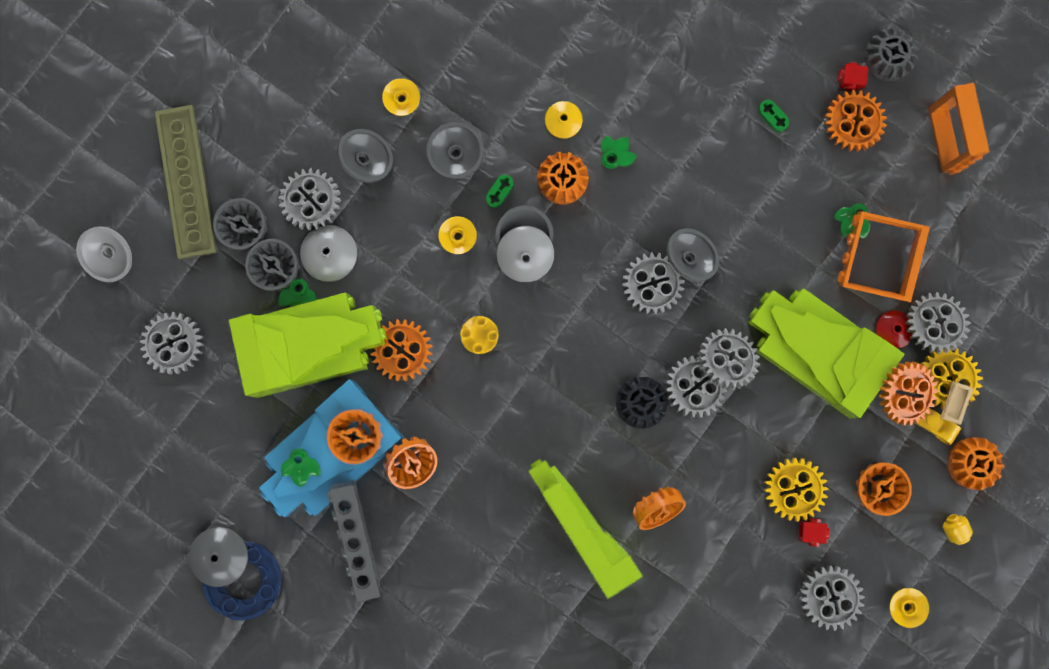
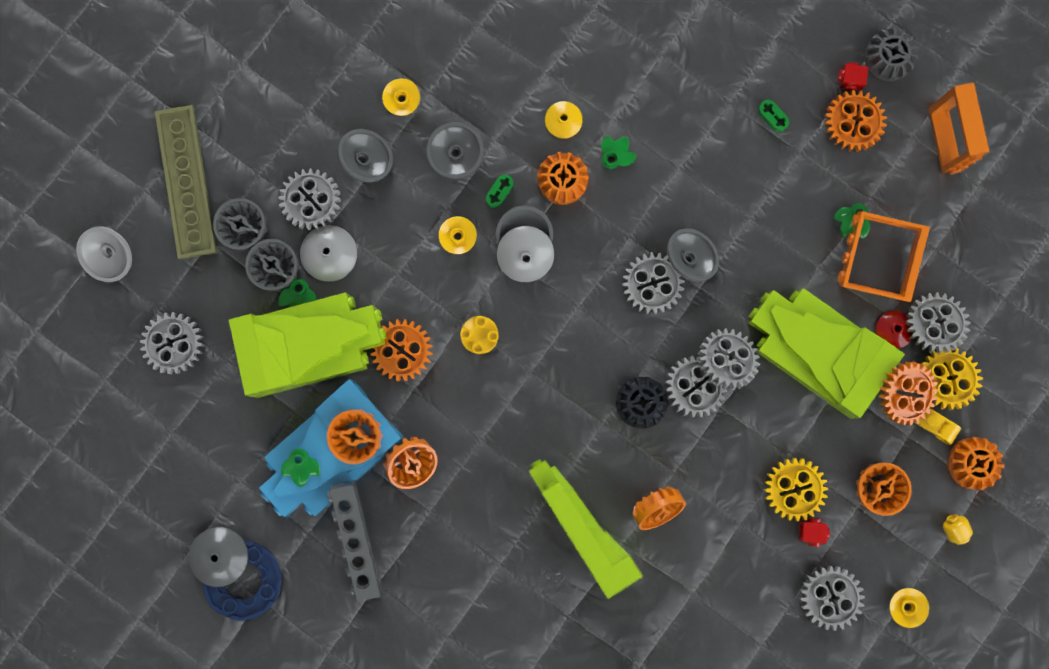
tan tile [940,381,973,425] -> none

